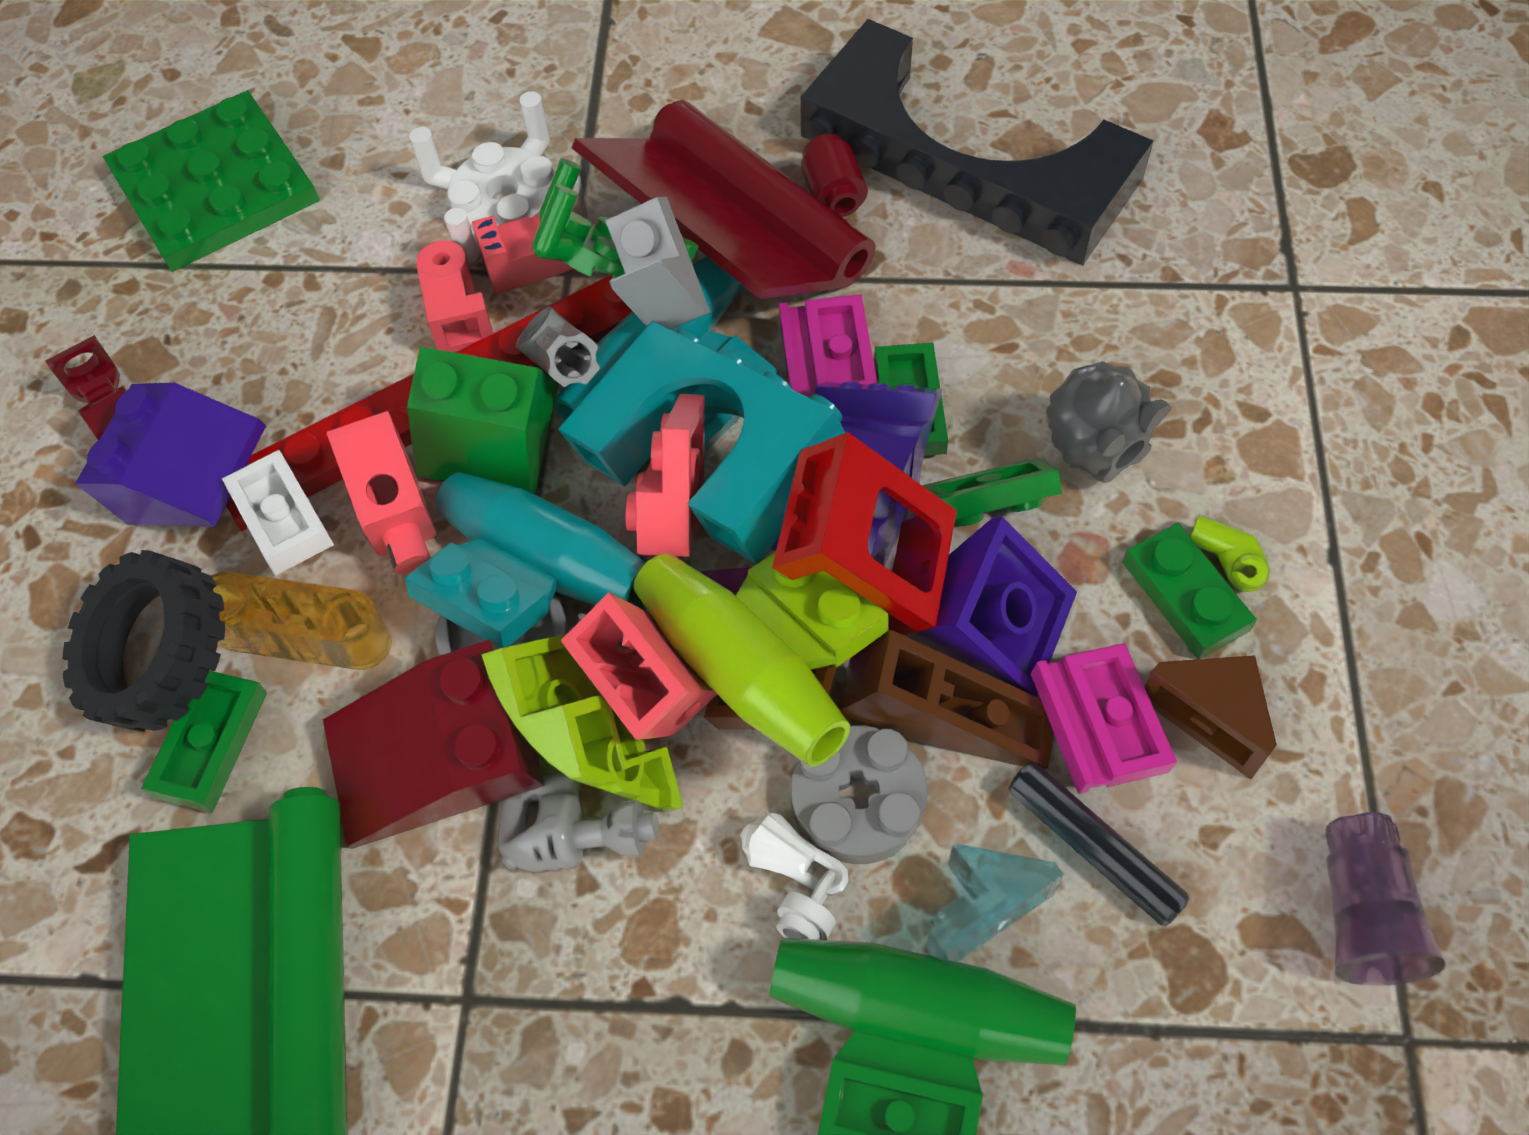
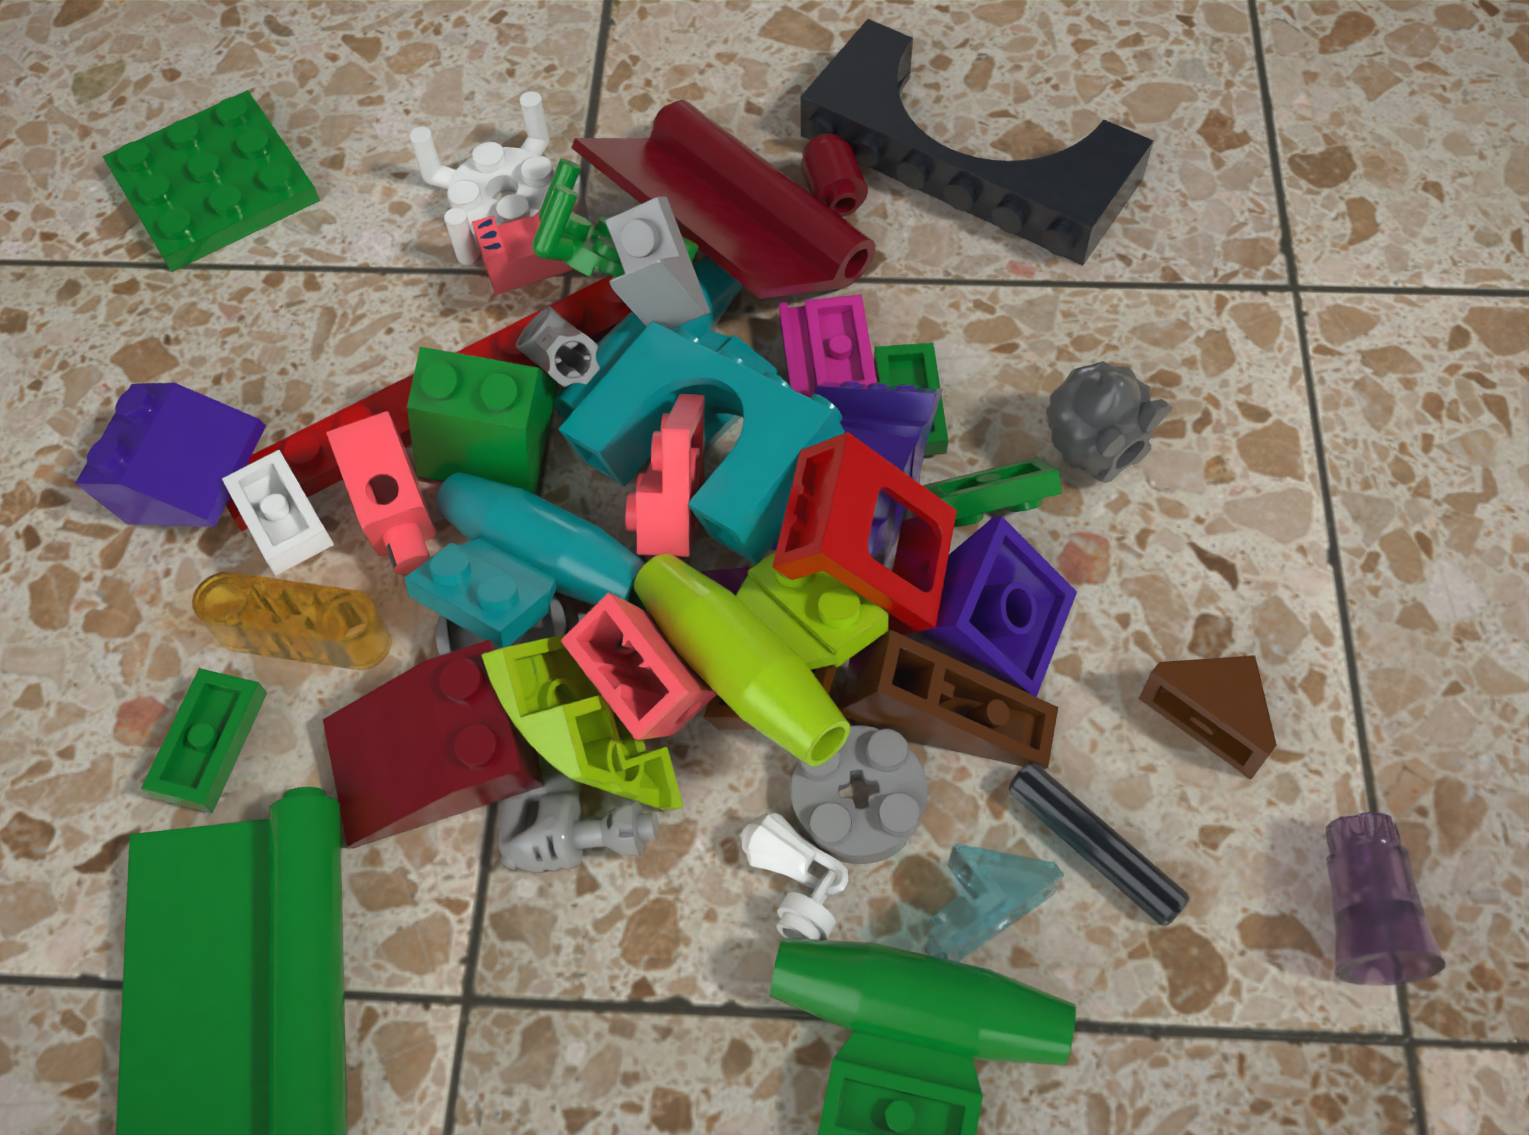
dark red leg [45,335,127,440] -> none
black tyre [62,550,225,732] -> none
coral leg [416,240,493,352] -> none
dark pink plate [1030,643,1177,794] -> none
green plate [1122,523,1257,659] -> none
lime arm [1189,514,1270,592] -> none

